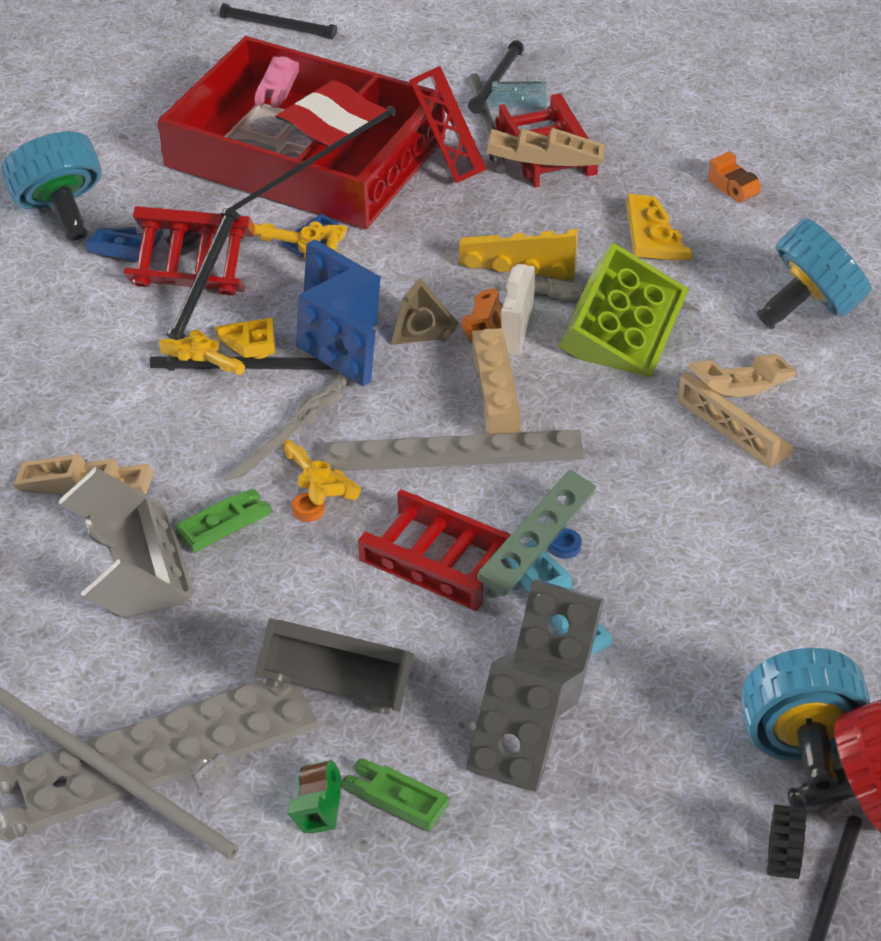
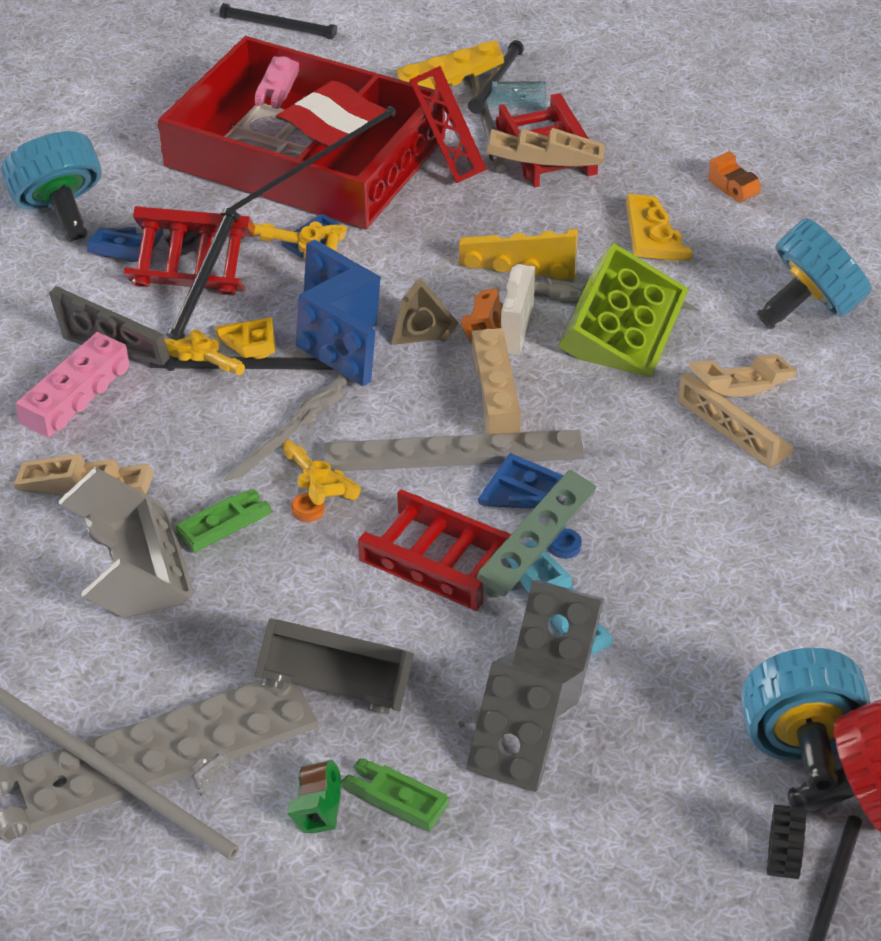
none -> bright pink brick [15,332,129,438]
none -> dark grey wing [49,286,170,365]
none -> yellow wing [396,40,504,89]
none -> blue wing [478,453,564,508]

